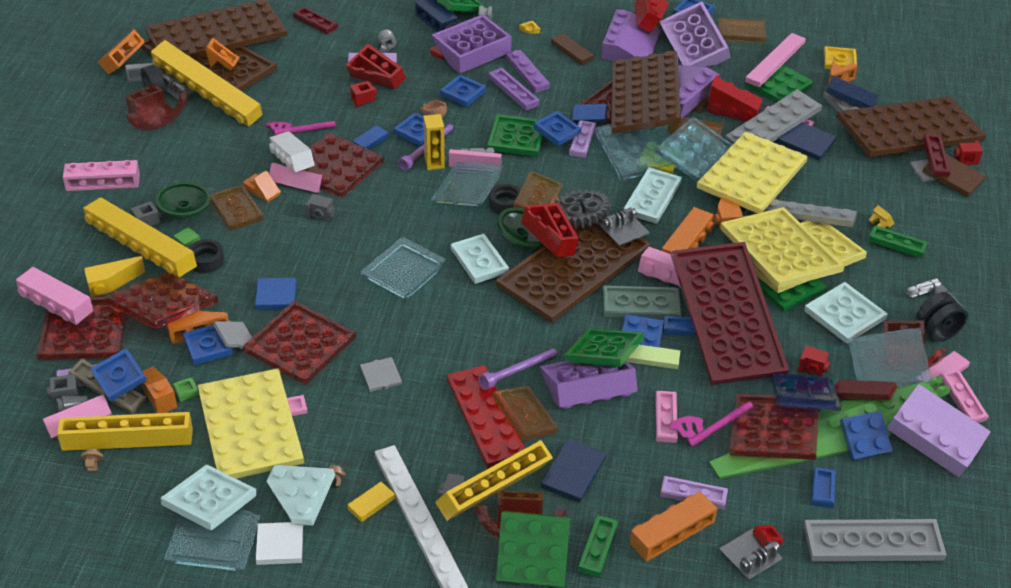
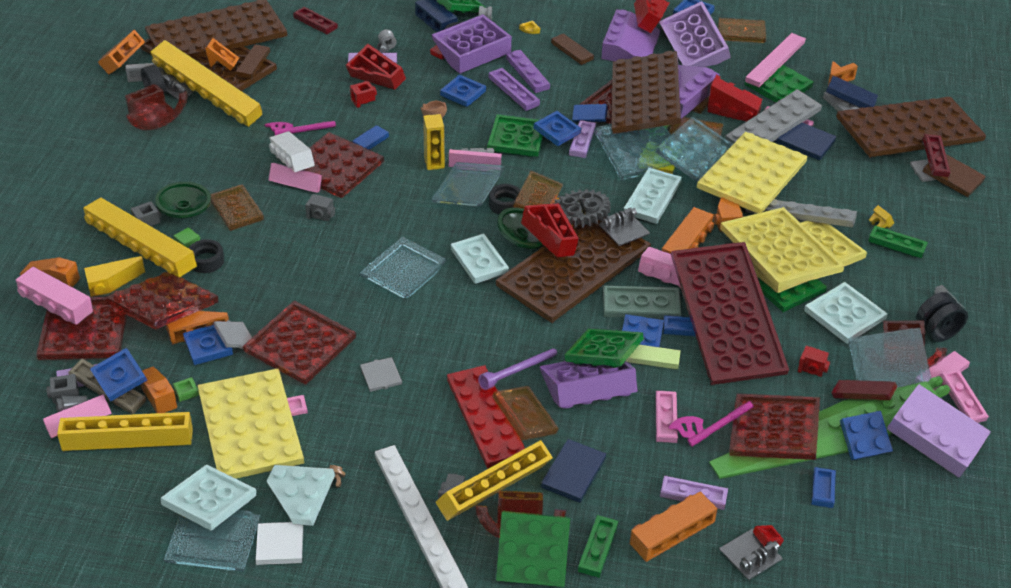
bright pink brick [63,160,140,191] -> none
medium nougat plate [81,449,103,472] -> none
orange slope [243,171,281,203] -> none
blue tile [255,278,297,310] -> none
yellow tile [347,482,395,522] -> none
blue plate [394,112,424,147] -> none
medium lavender piece [398,124,453,171] -> none
clear blue piece [771,373,841,411] -> none
light grey plate [804,519,947,561] -> none
yellow tile [823,46,857,70] -> none
light grey axle [906,278,941,298] -> none
red brick [953,141,983,165] -> none
none -> orange slope [20,257,80,288]
none -> reddish brown tile [236,45,270,79]

